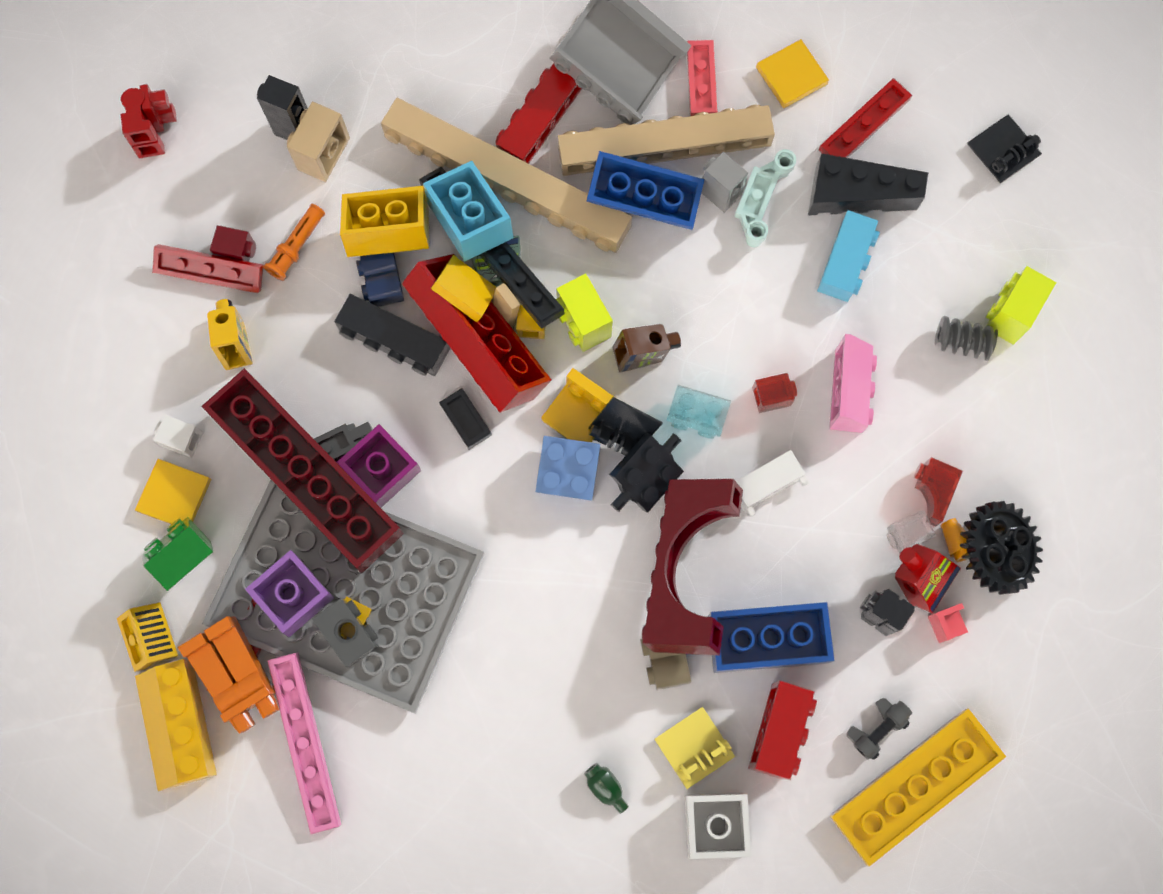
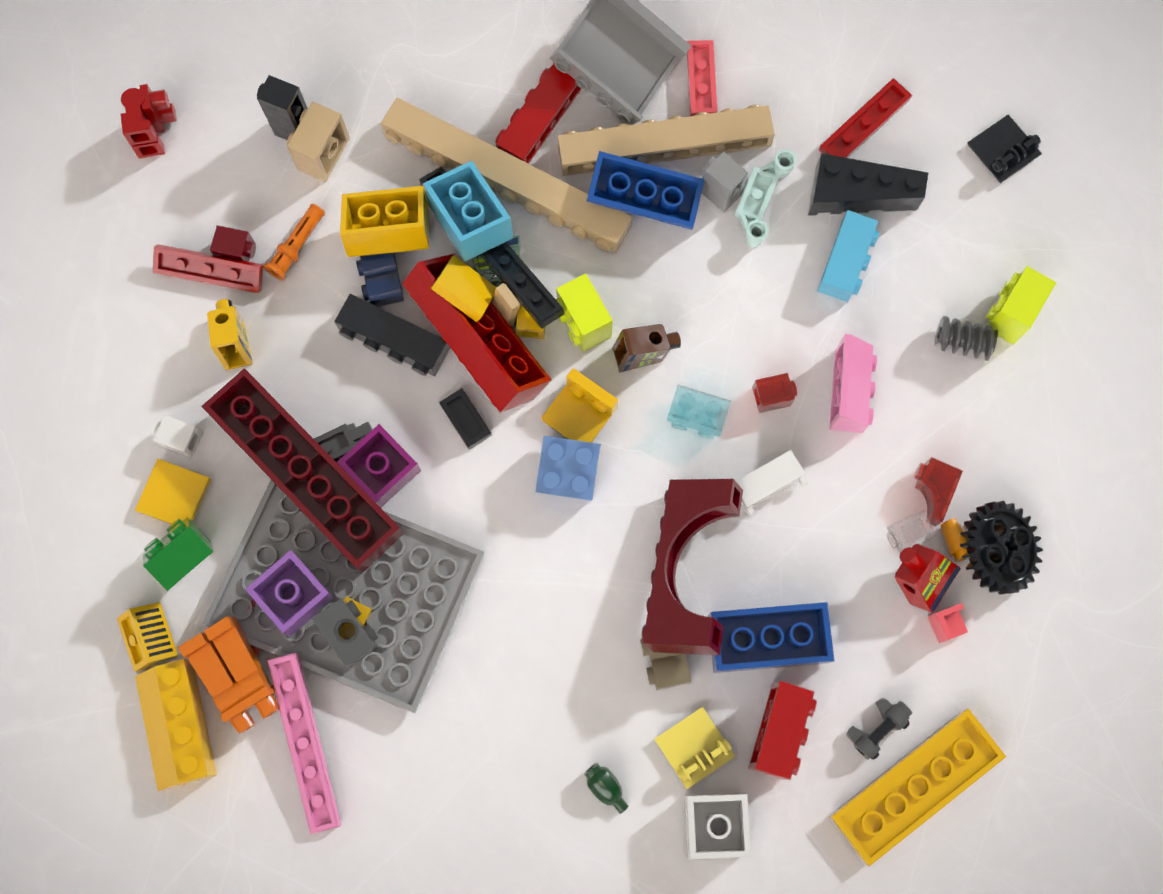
black hinge [588,397,663,456] -> none
black plate [609,433,684,513] -> none
yellow tile [756,39,829,109] -> none
black brick [860,588,915,636] -> none

